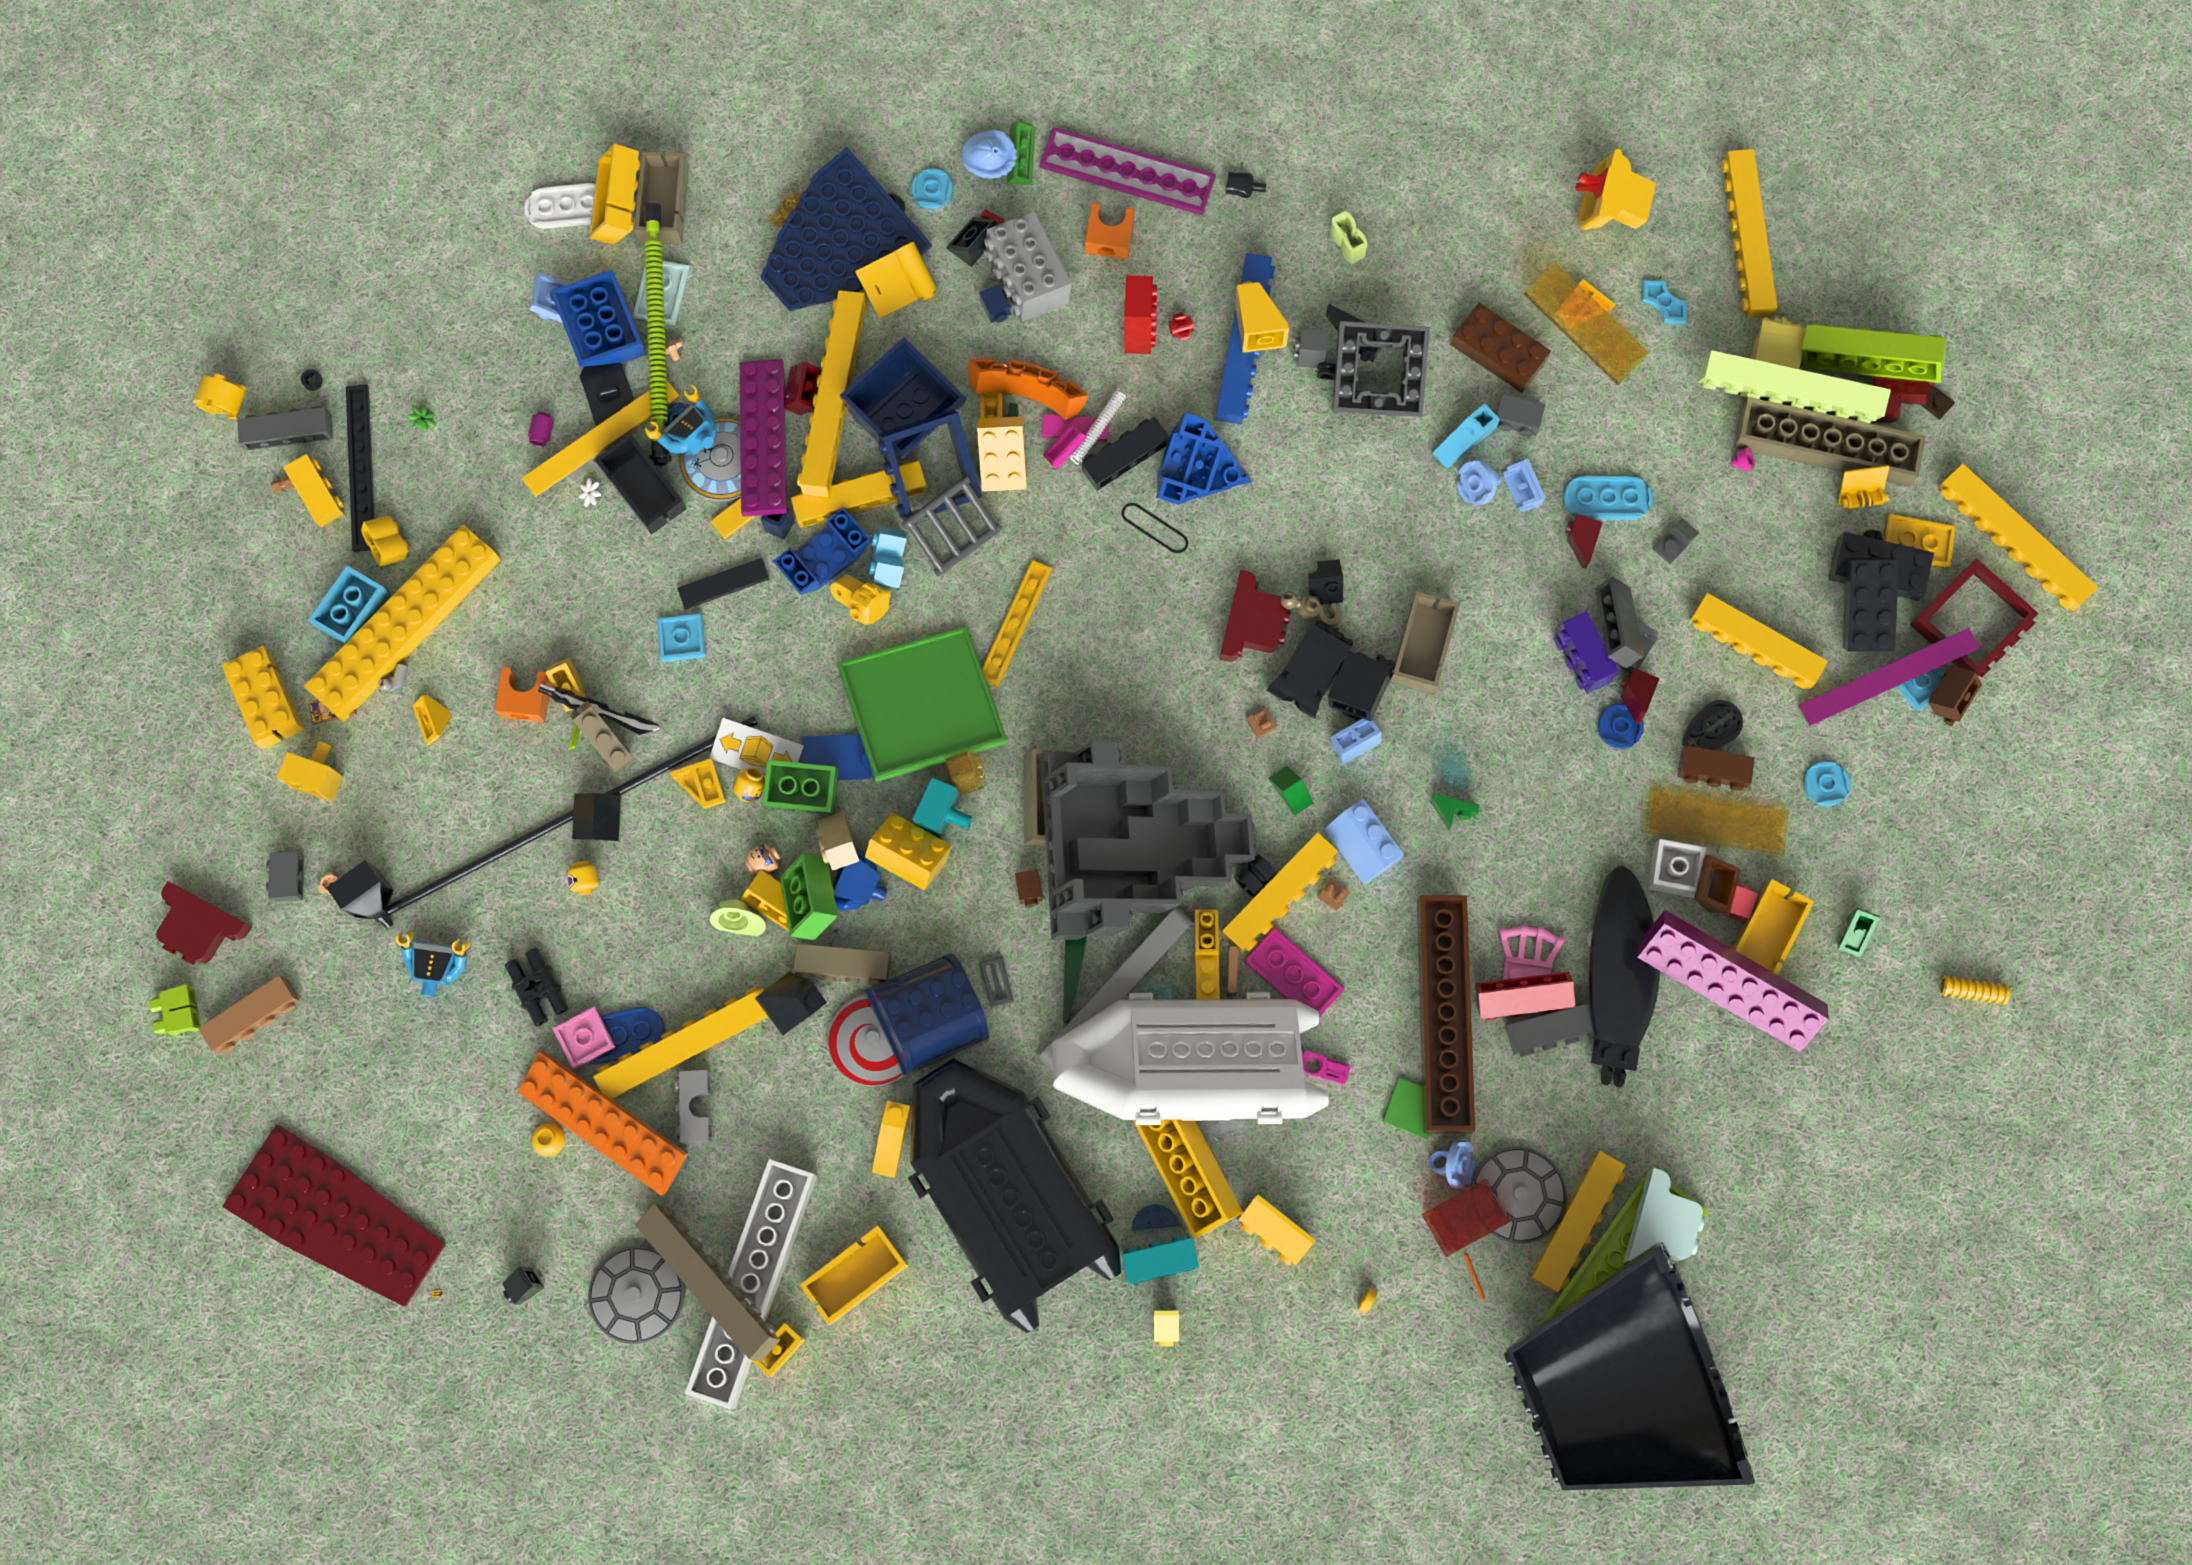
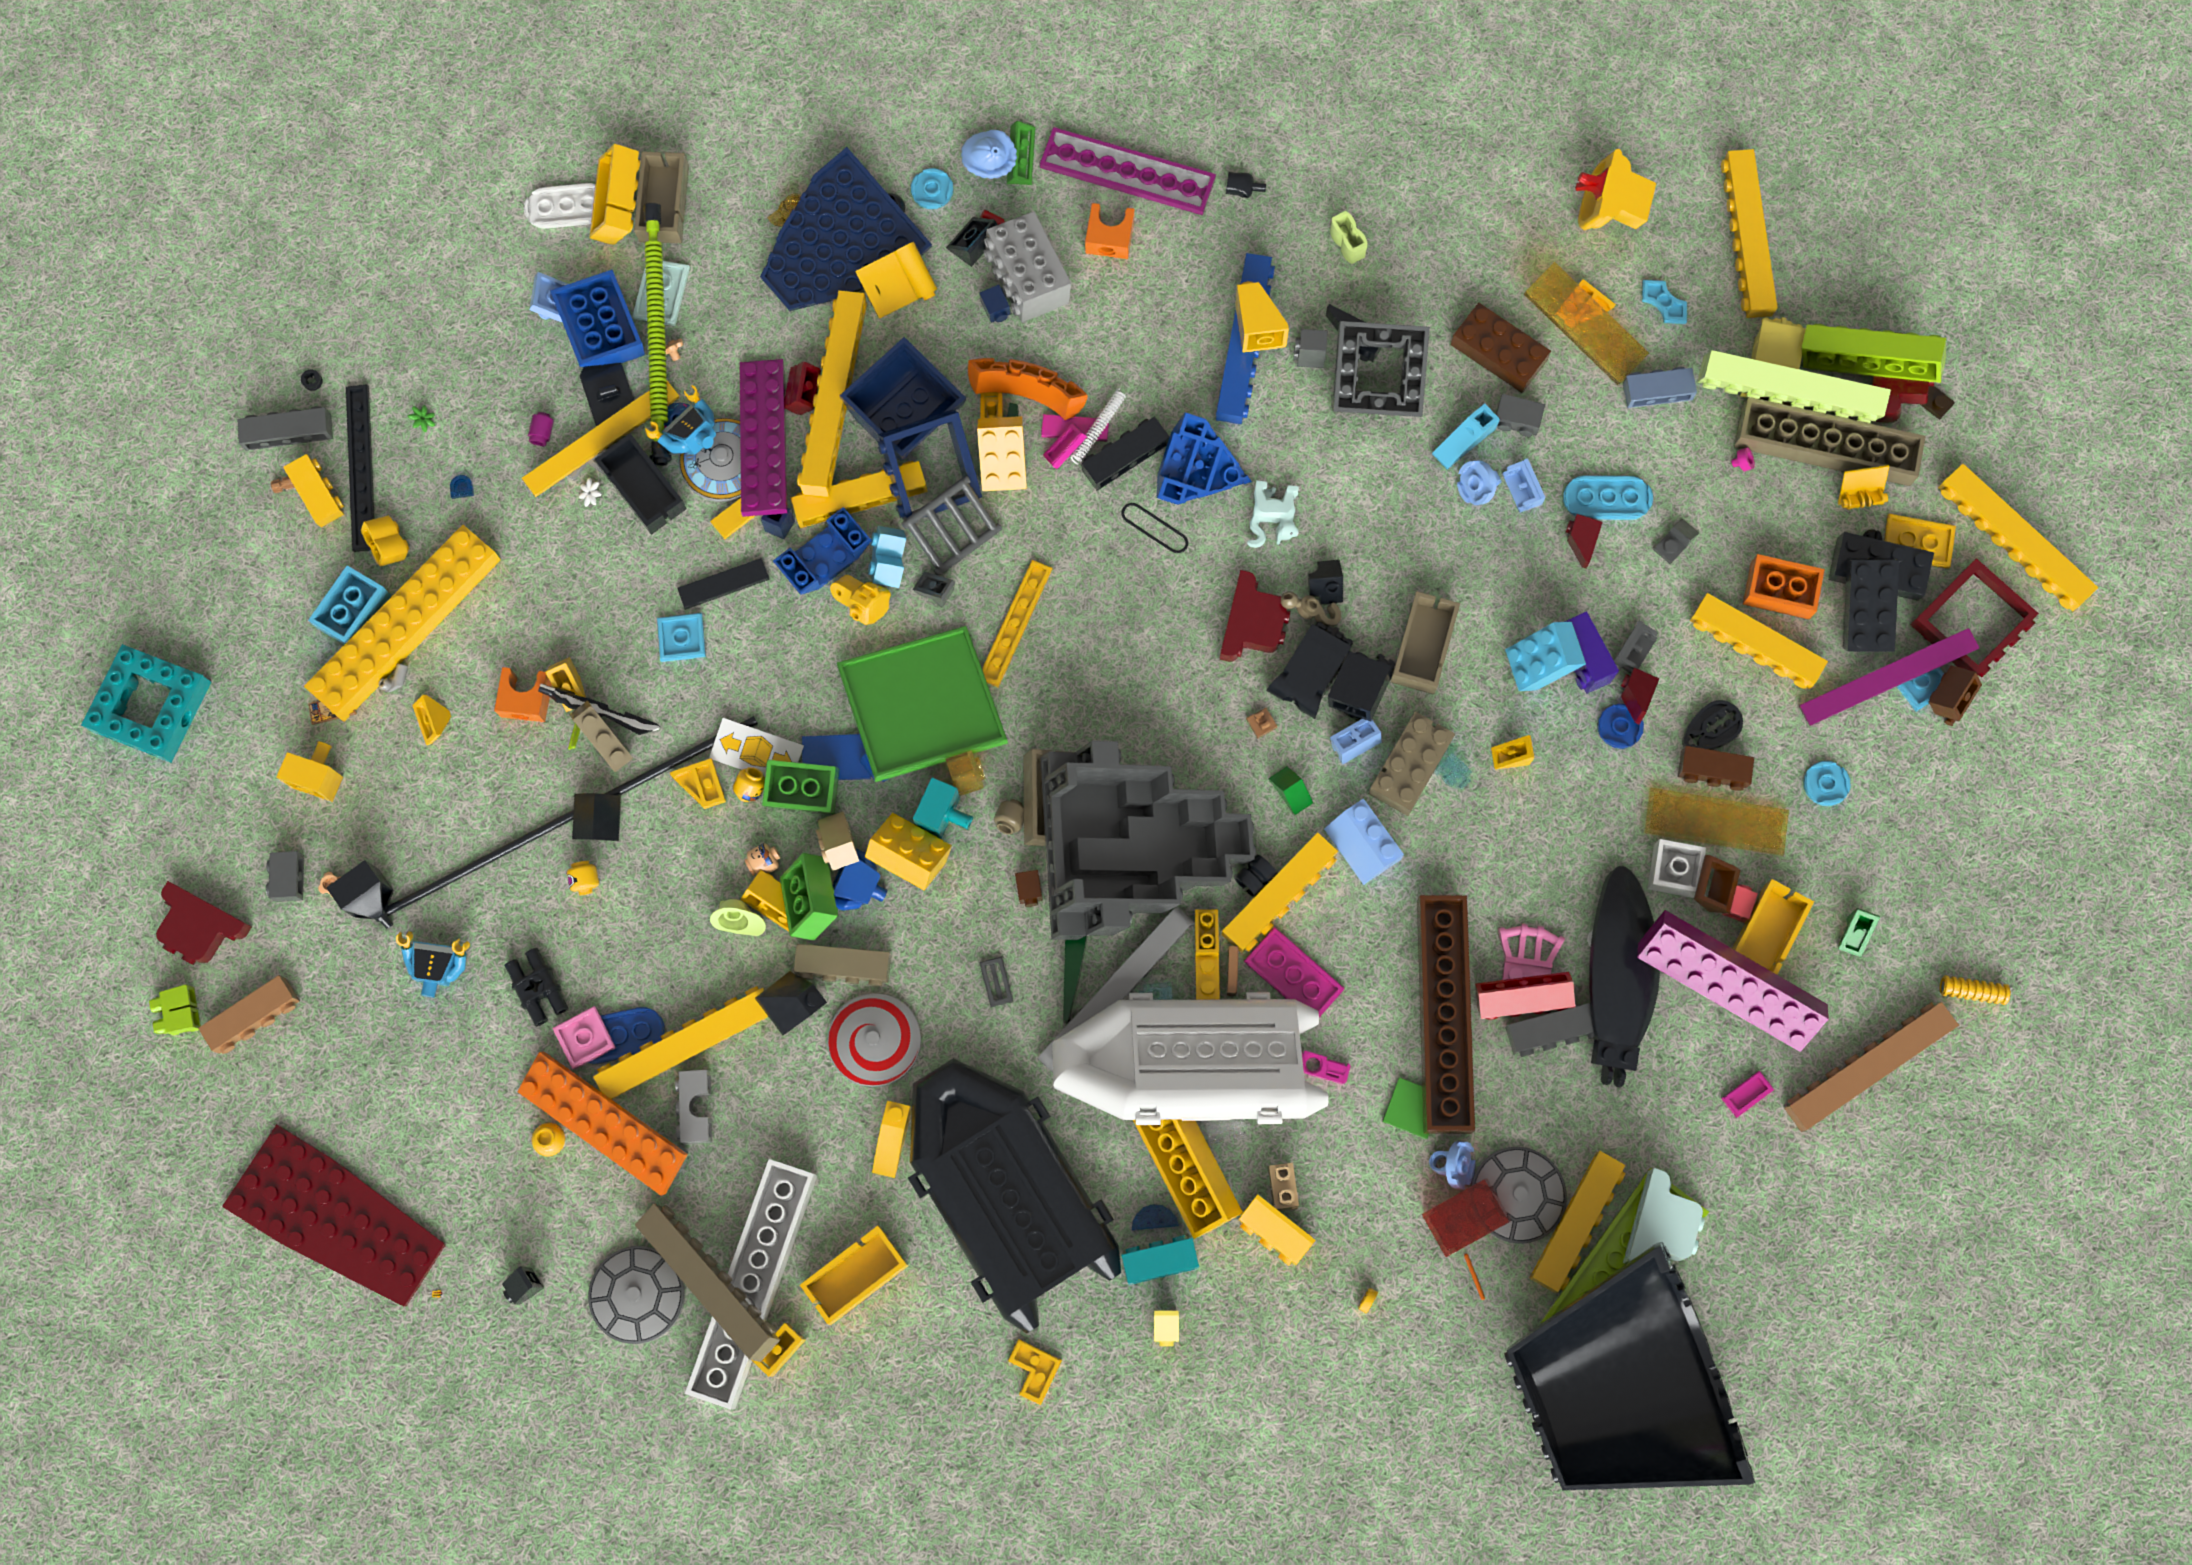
yellow brick [193,373,247,419] -> none
yellow piece [221,646,305,749] -> none
dark blue container [865,953,989,1076] -> none
red brick [1124,275,1157,354] -> none
red gear [1168,312,1194,341] -> none
black bush [1317,362,1336,380] -> none
medium nougat tile [1318,879,1350,911] -> none
green slope [1431,794,1480,830] -> none
dark grey brick [1595,576,1644,668] -> none
none -> teal brick [81,644,212,763]
none -> clear blue tile [450,475,474,499]
none -> dark grey slope [913,571,955,608]
none -> dark tan head [994,799,1024,835]
none -> yellow tile [1008,1339,1062,1405]
none -> light aqua animal [1247,480,1299,548]
none -> tan hips [1268,1163,1299,1211]
none -> dark tan piece [1368,711,1455,816]
none -> yellow slope [1491,735,1534,770]
none -> medium azure brick [1505,622,1586,691]
none -> sand blue brick [1623,367,1697,408]
none -> dark pink tile [1721,1071,1774,1118]
none -> orange brick [1743,554,1825,620]
none -> medium nougat brick [1784,1002,1959,1132]

